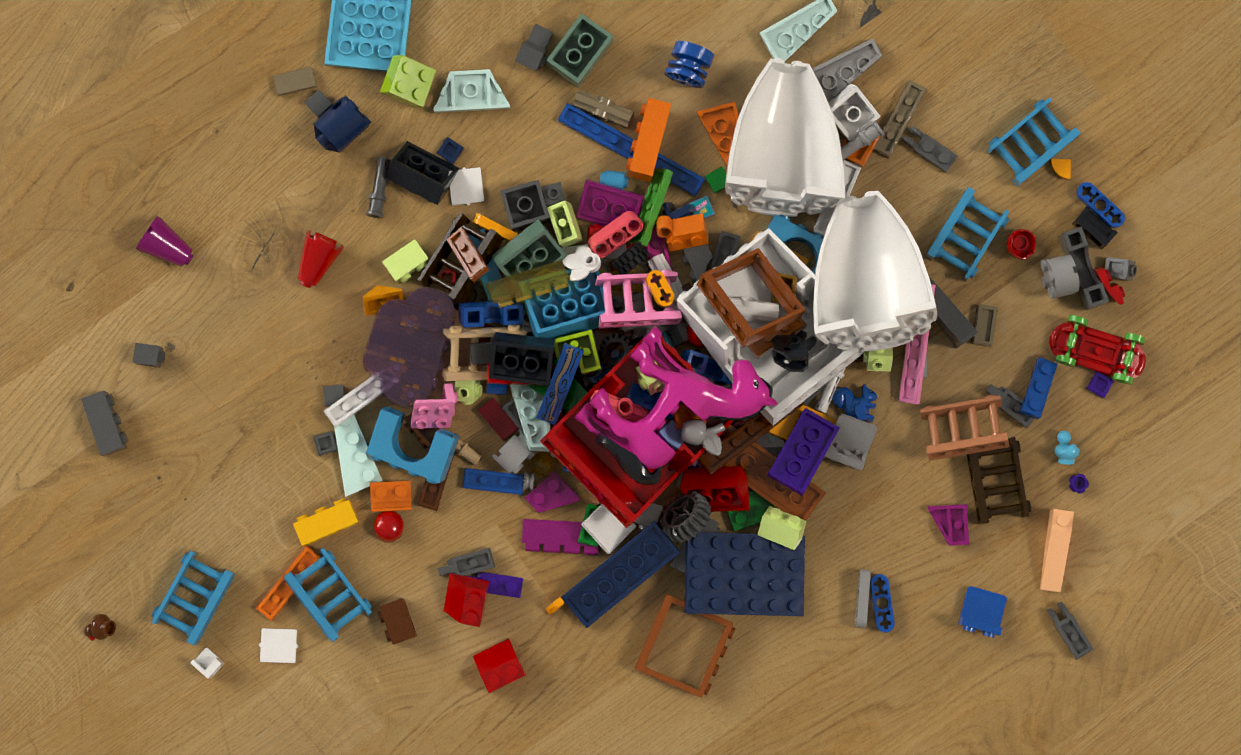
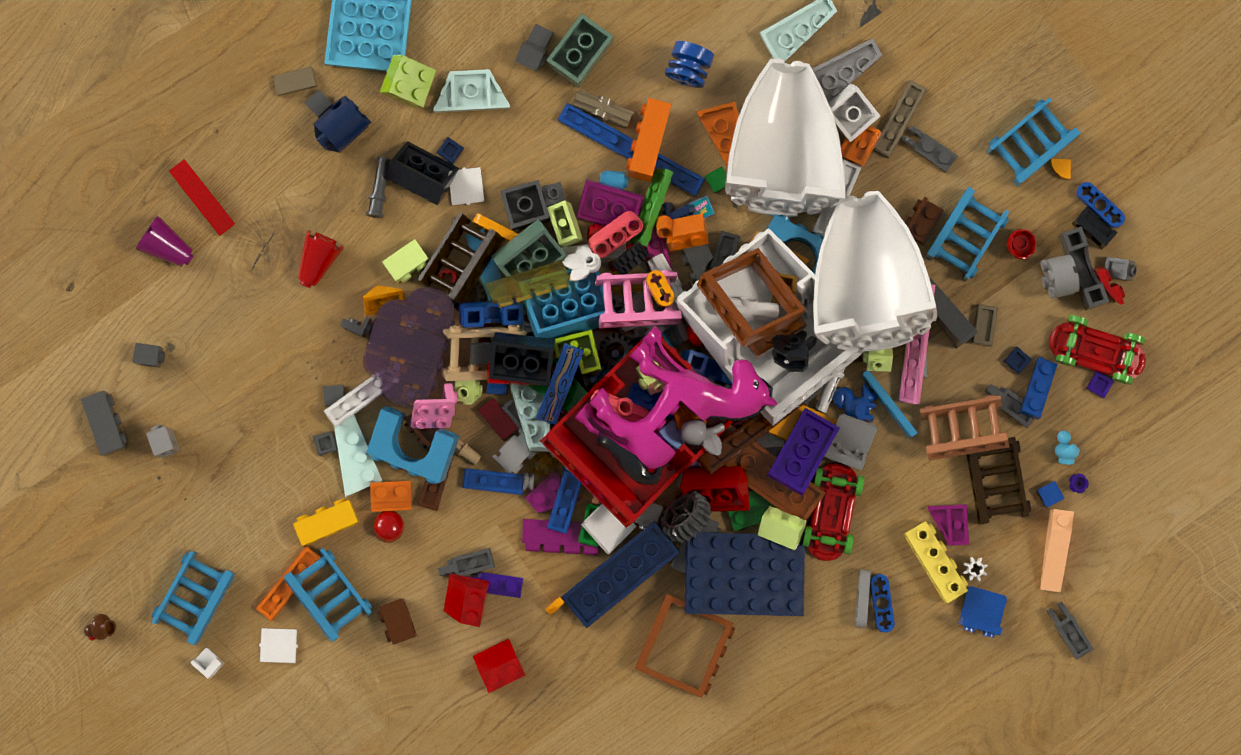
tile [446,227,490,282] -> none
light grey pin [841,120,885,160] -> none
none -> light grey brick [146,424,181,458]
none -> red slope [169,159,235,236]
none -> dark grey bracket [340,316,373,338]
none -> blue tile [547,470,582,534]
none -> red piece [802,462,865,561]
none -> dark azure tile [861,370,918,438]
none -> light yellow brick [903,521,968,603]
none -> reddish brown bracket [905,197,944,245]
none -> white gear [962,557,988,581]
none -> dark blue tile [1003,346,1032,375]
none -> blue tile [1036,481,1065,508]

